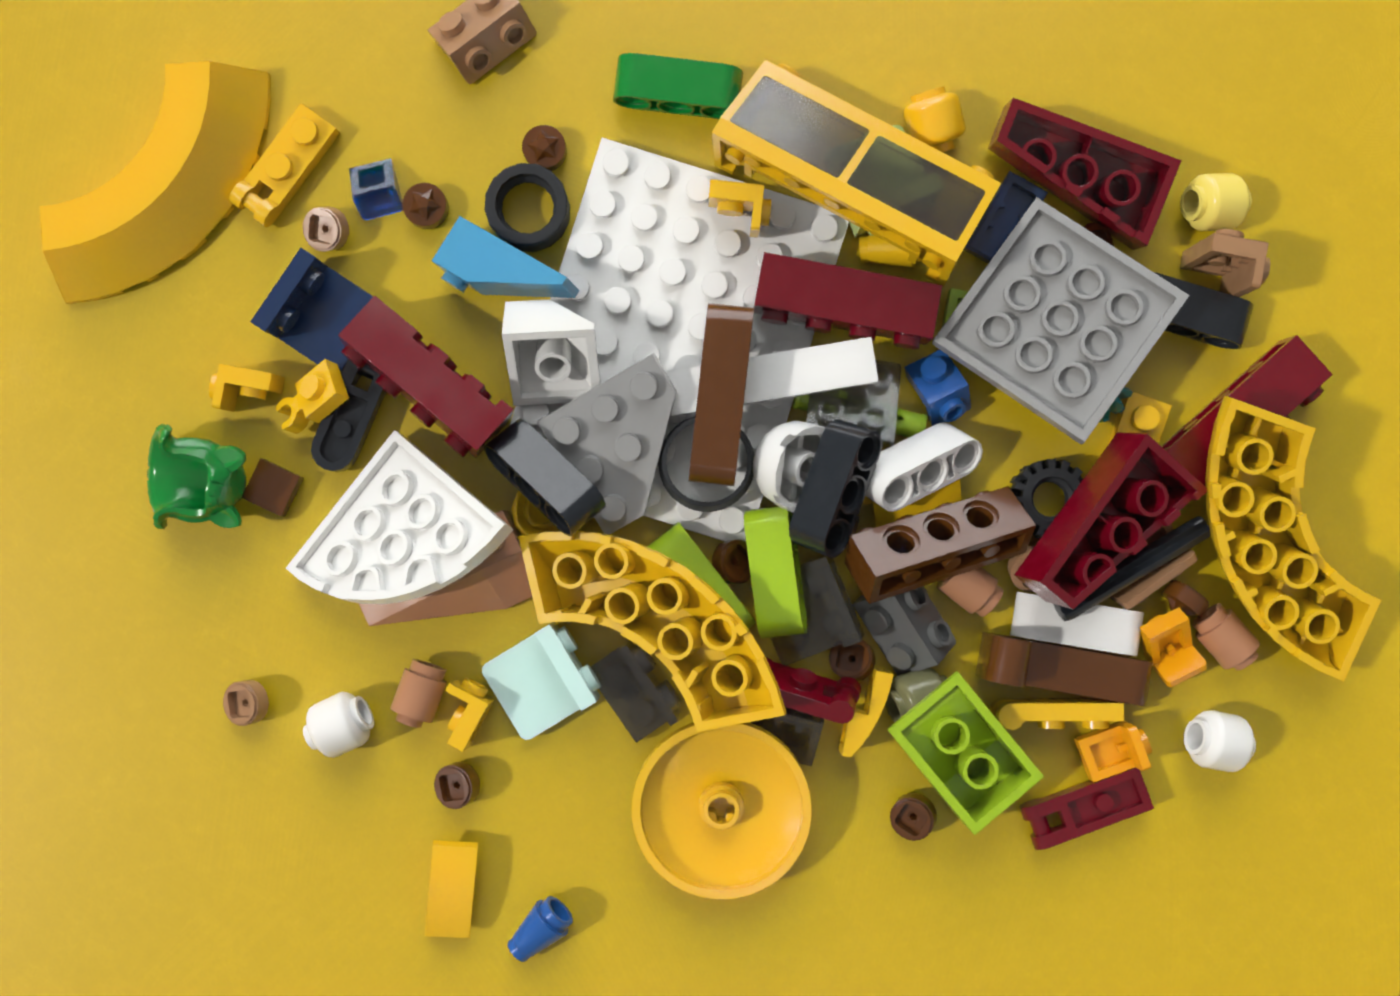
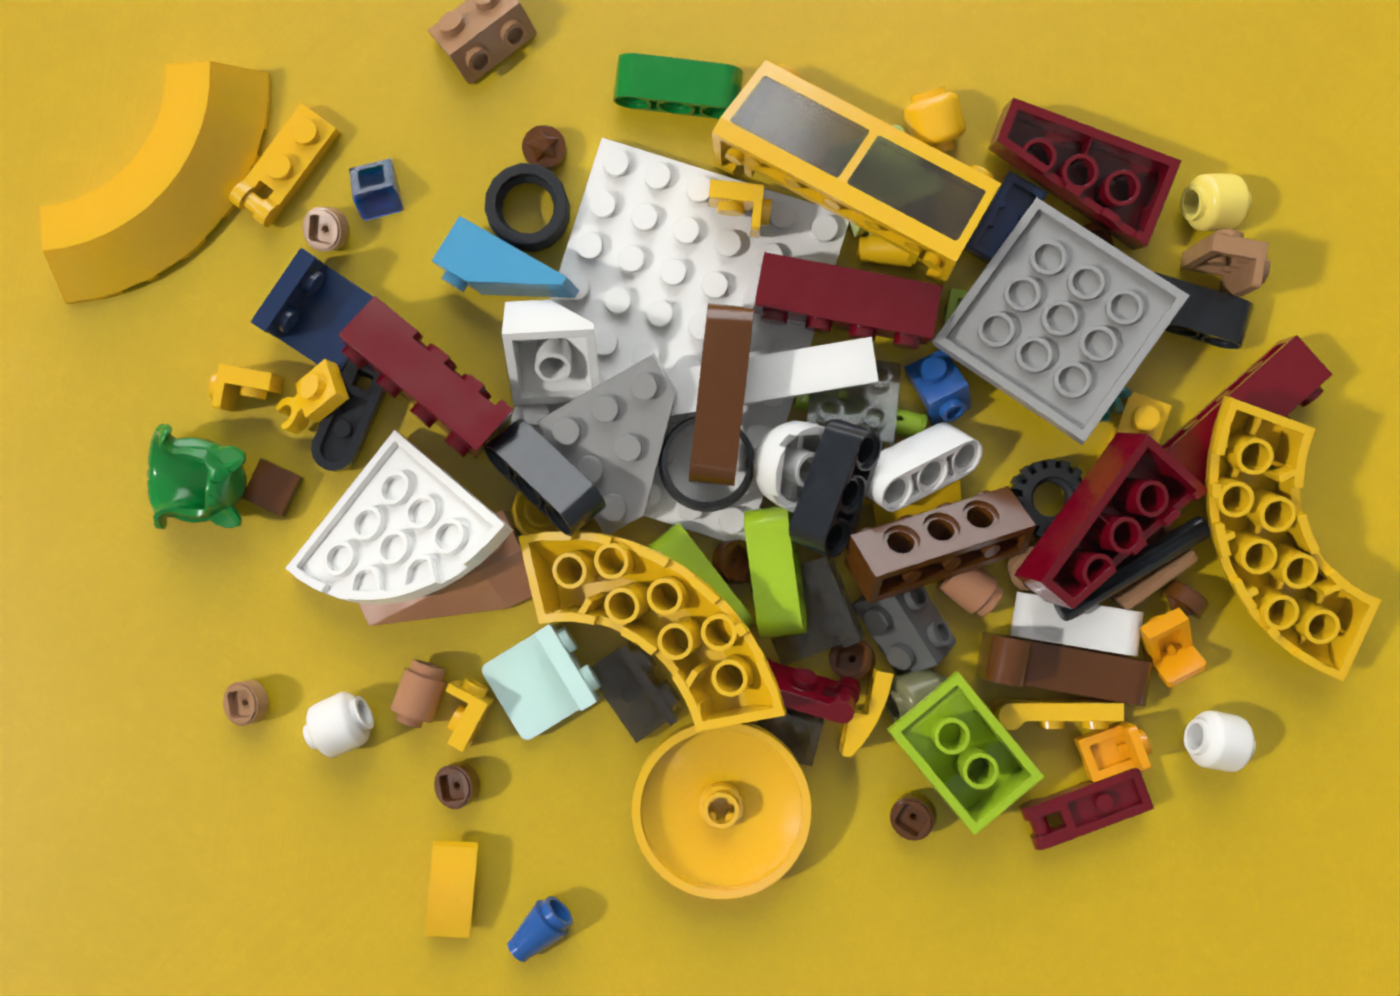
reddish brown tile [402,183,449,229] -> none
nougat brick [1192,603,1260,670] -> none

